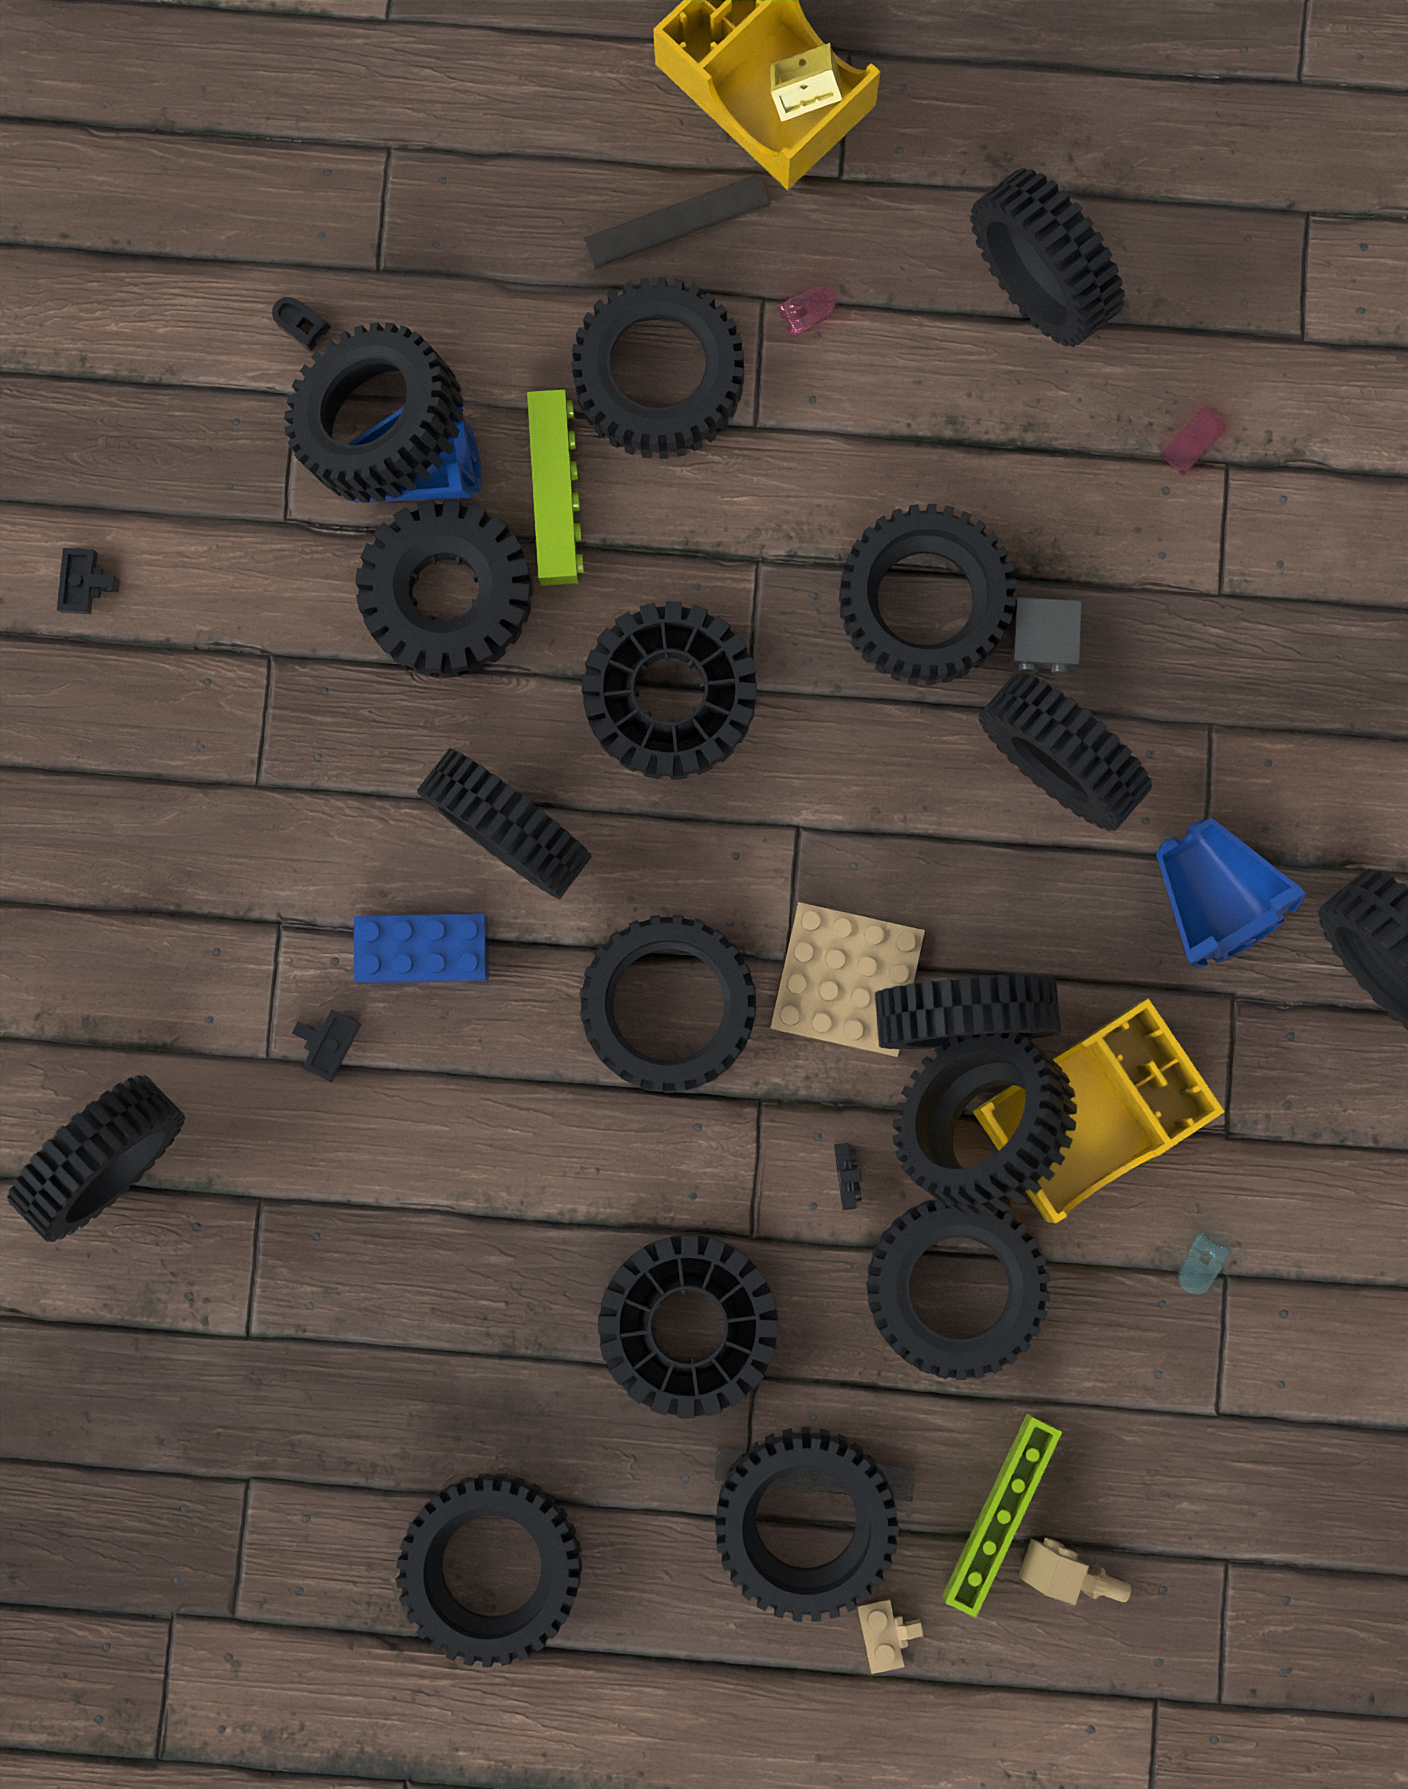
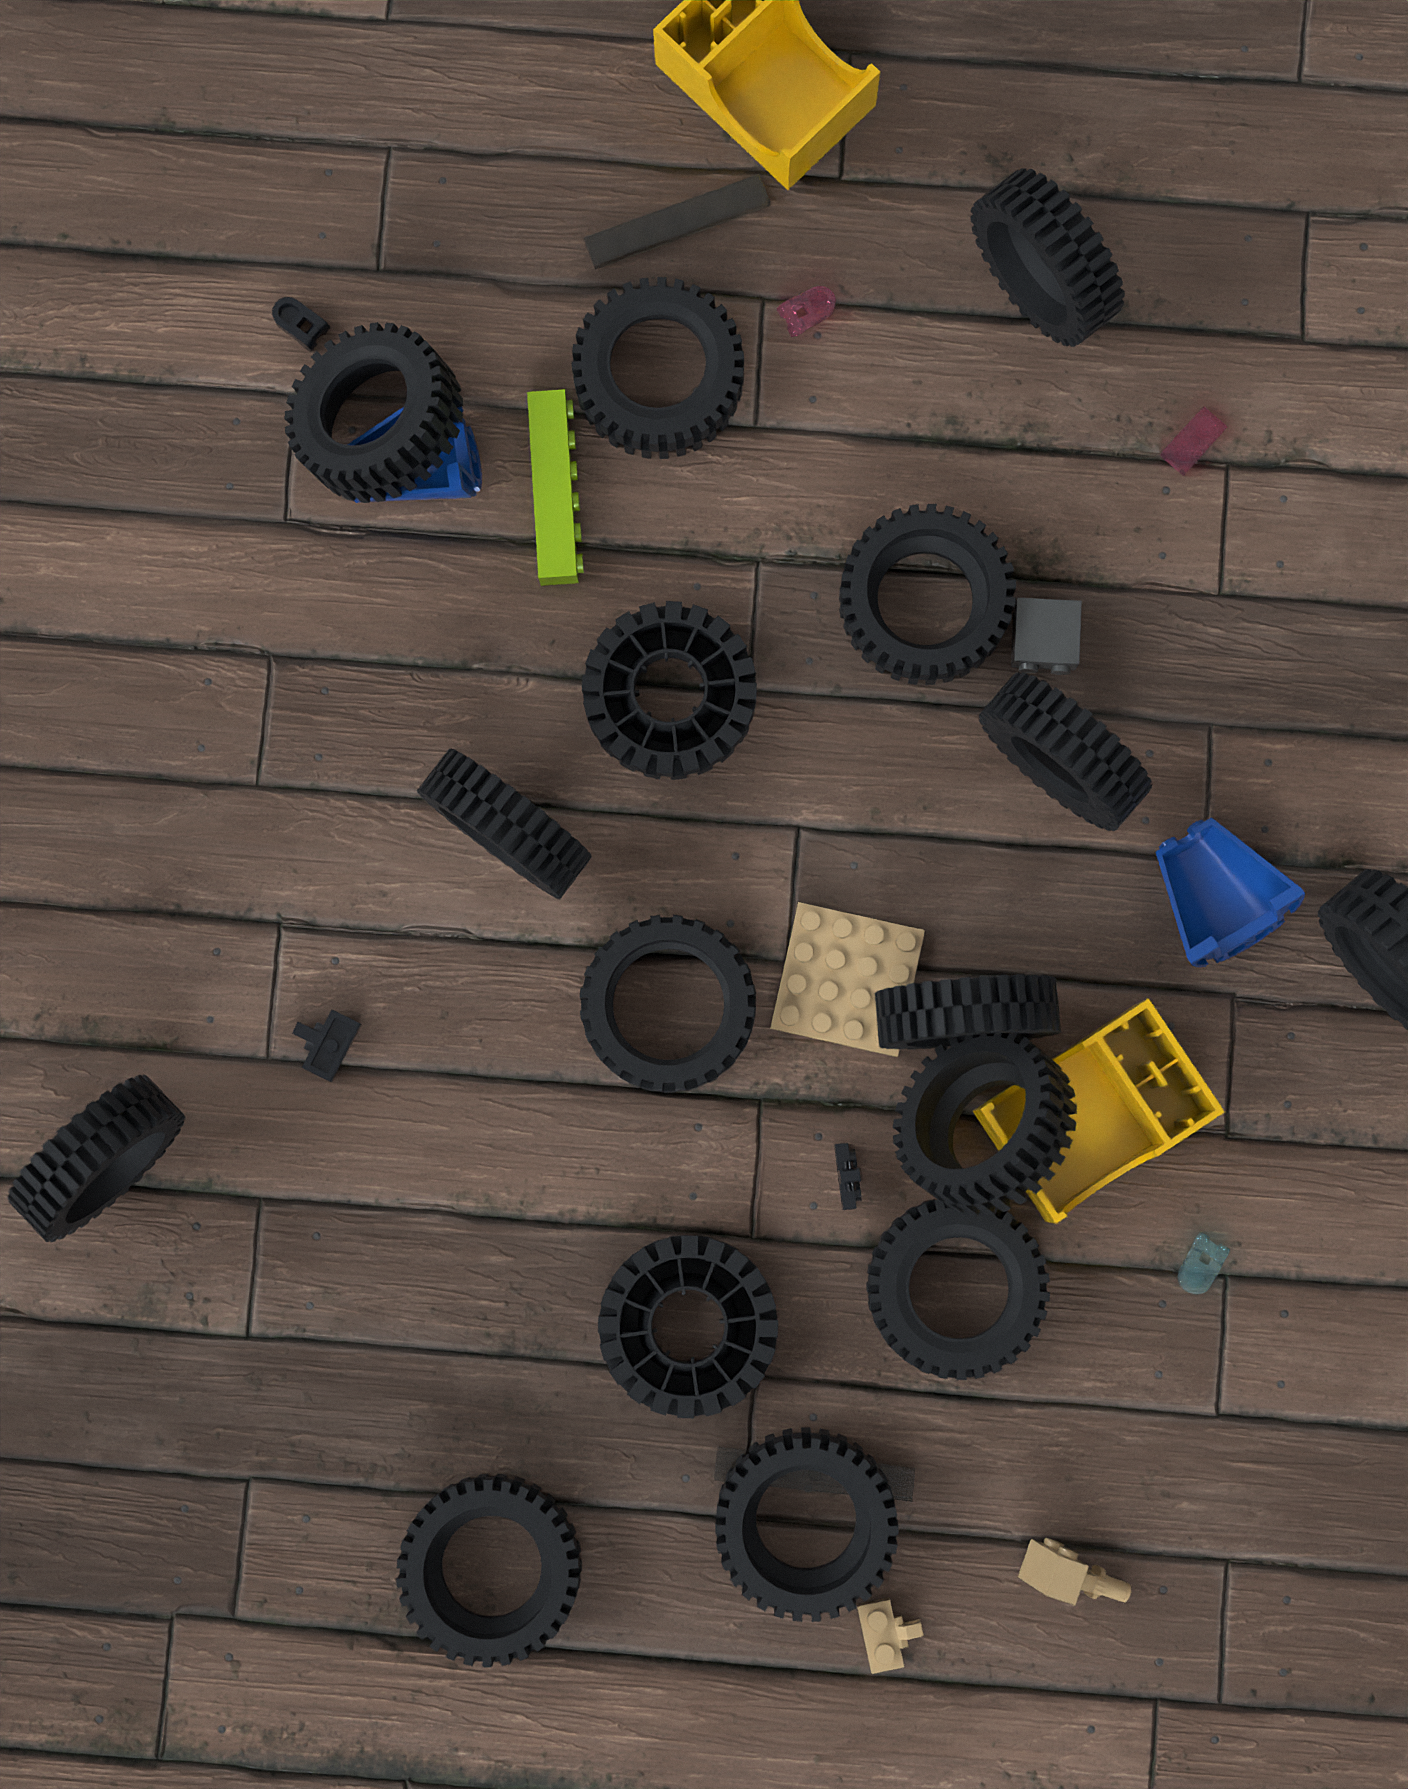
black hinge [57,548,120,614] -> none
blue brick [354,914,489,984] -> none
black tyre [355,499,533,678] -> none
light yellow window [770,43,842,122] -> none
lime brick [942,1413,1062,1618] -> none

